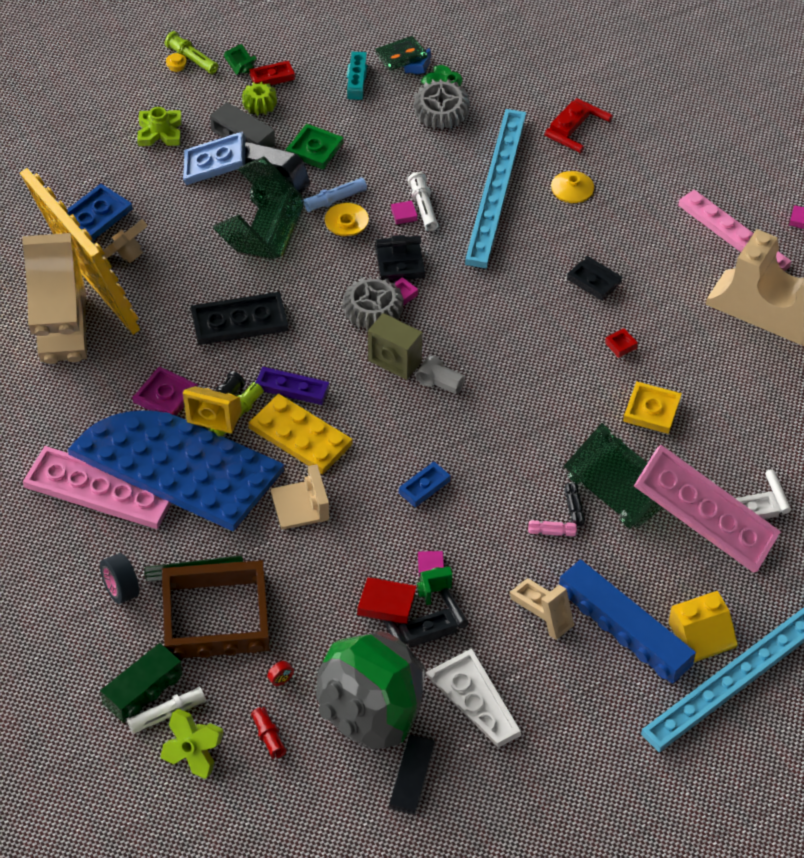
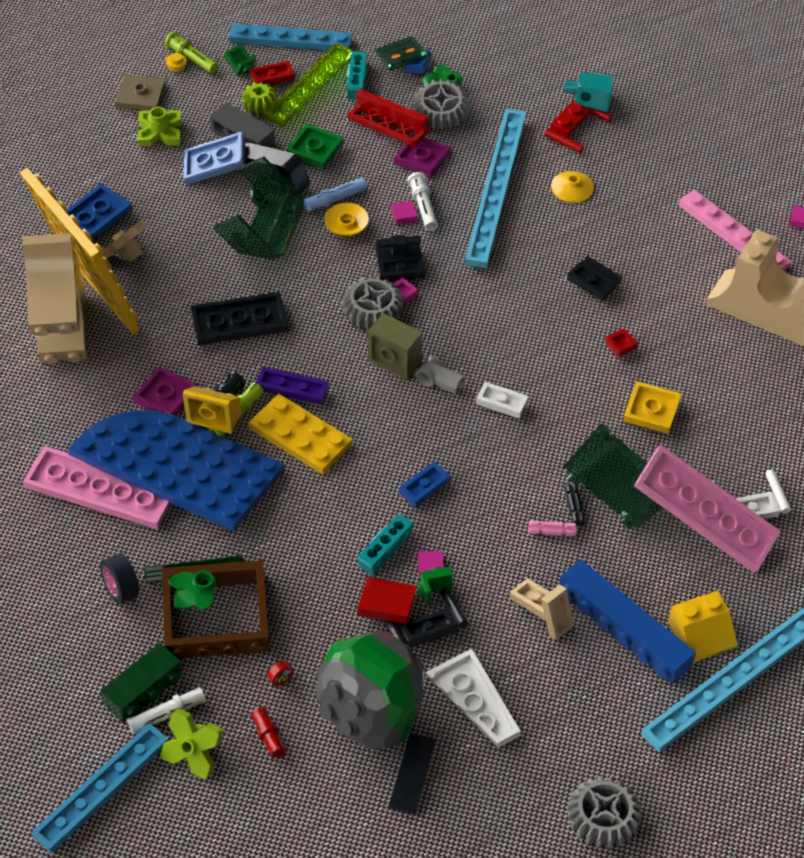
tan bracket [271,464,329,530] -> none
none -> dark azure plate [31,723,168,854]
none -> dark tan plate [116,74,166,111]
none -> green plate [168,570,216,611]
none -> dark azure plate [229,23,352,52]
none -> clear neon green plate [265,43,352,128]
none -> red fence [347,89,430,147]
none -> teal piece [357,514,414,576]
none -> magenta tile [393,133,451,179]
none -> white plate [476,382,529,419]
none -> teal torso [564,72,612,112]
none -> light grey gear [568,776,642,849]

